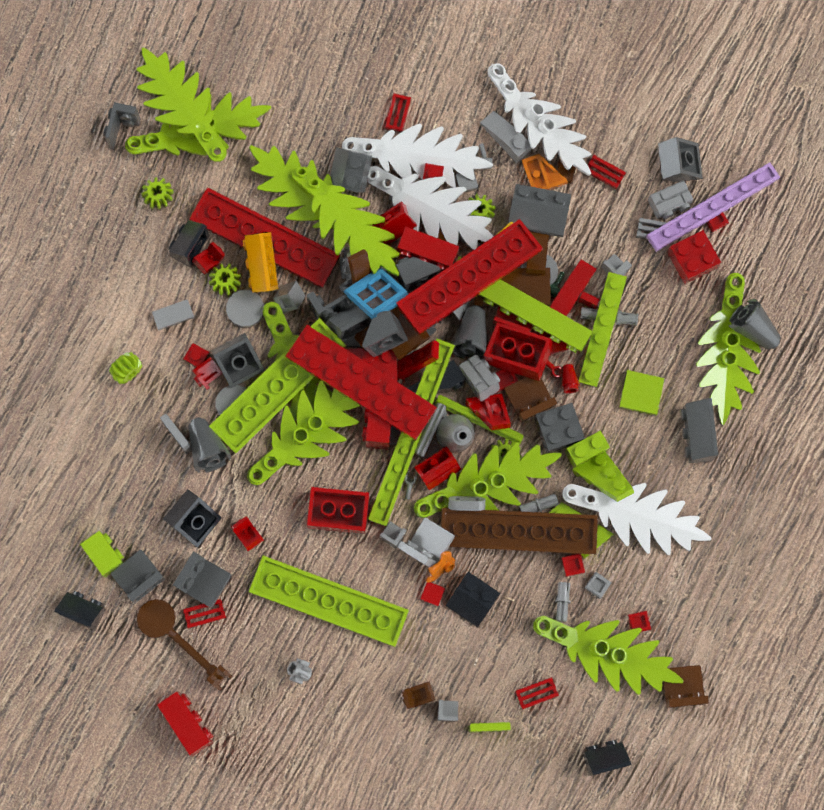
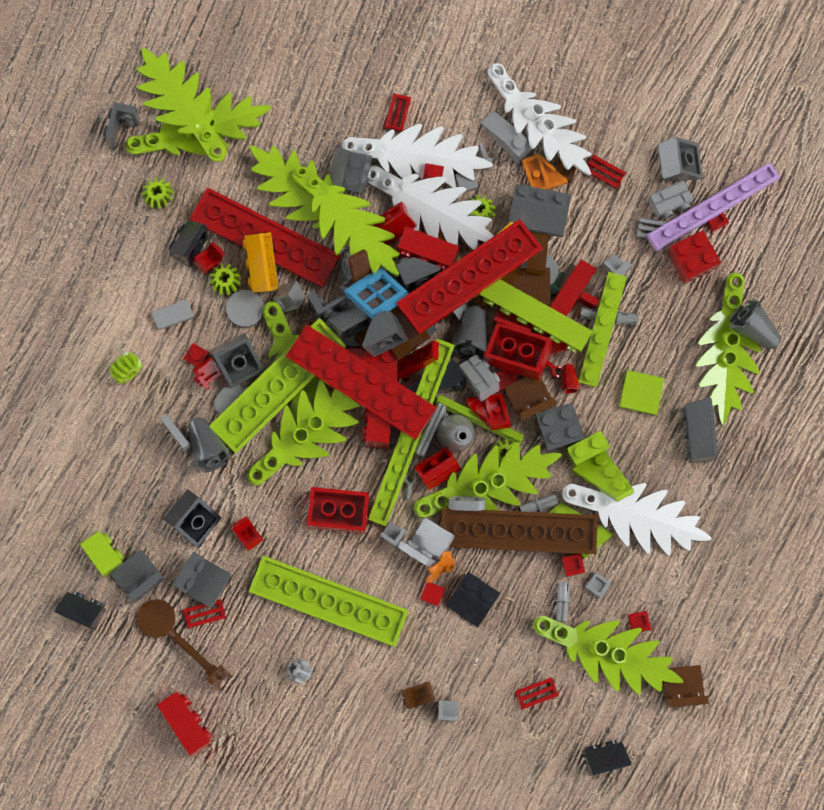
lime tile [469,722,511,733] -> none

